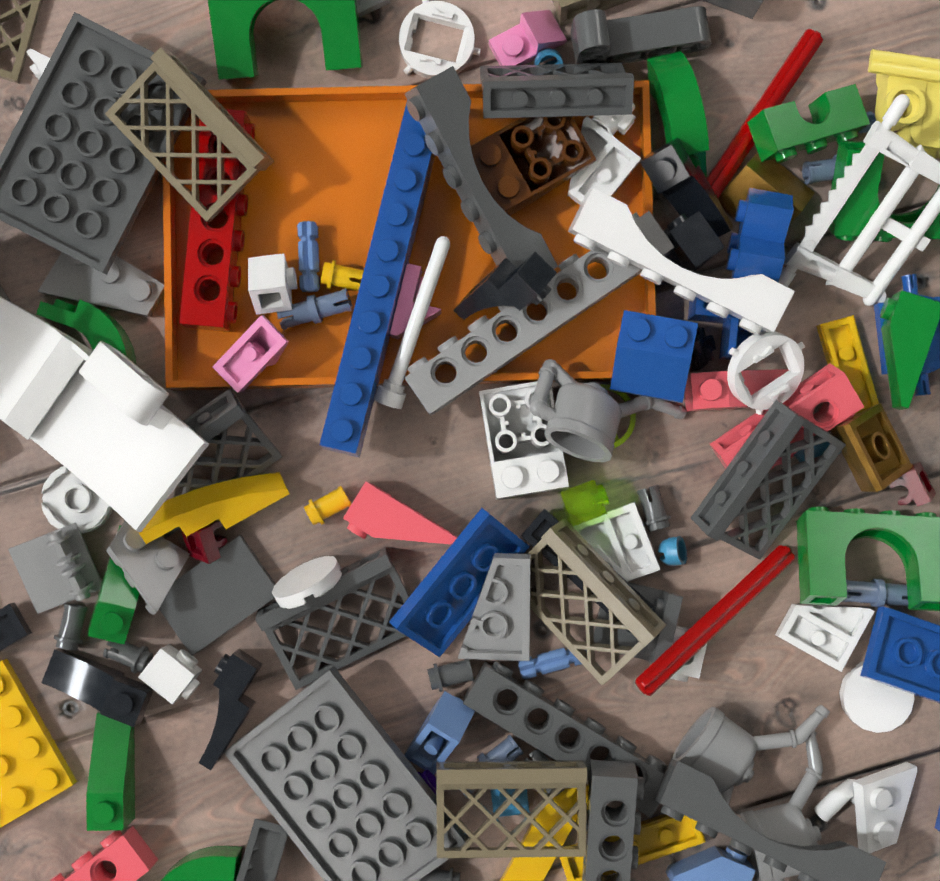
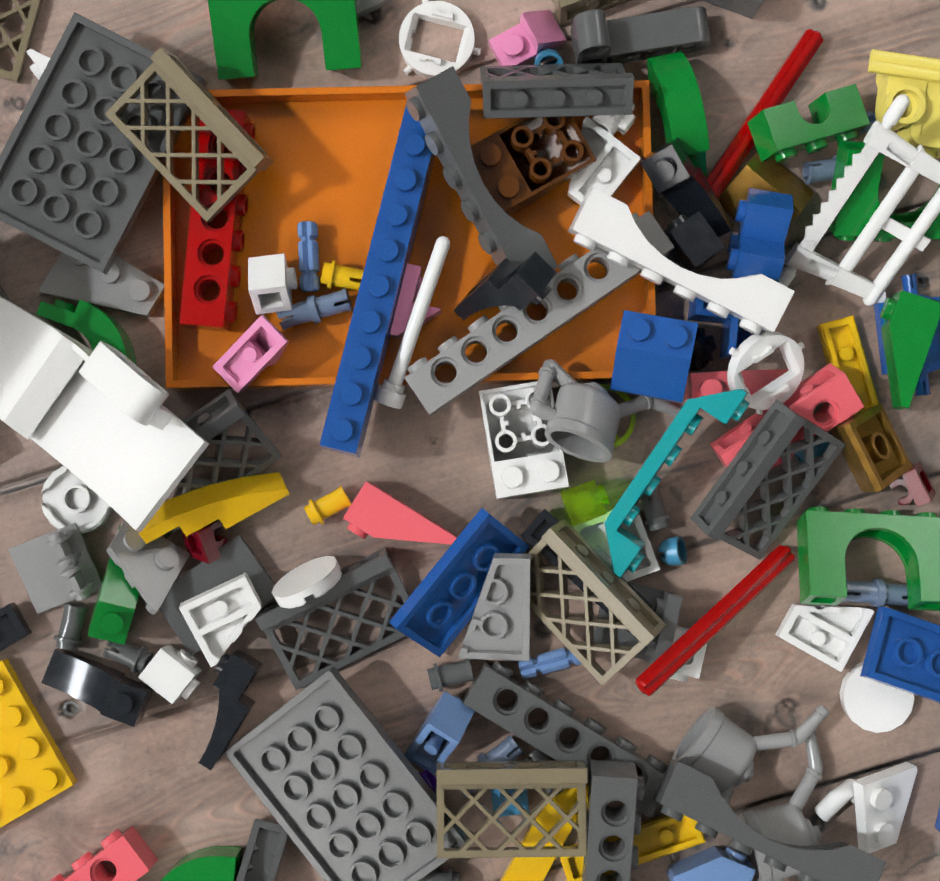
green slope [86,712,135,831] -> none
none -> white wing [179,573,262,667]
none -> teal slope [604,389,750,578]

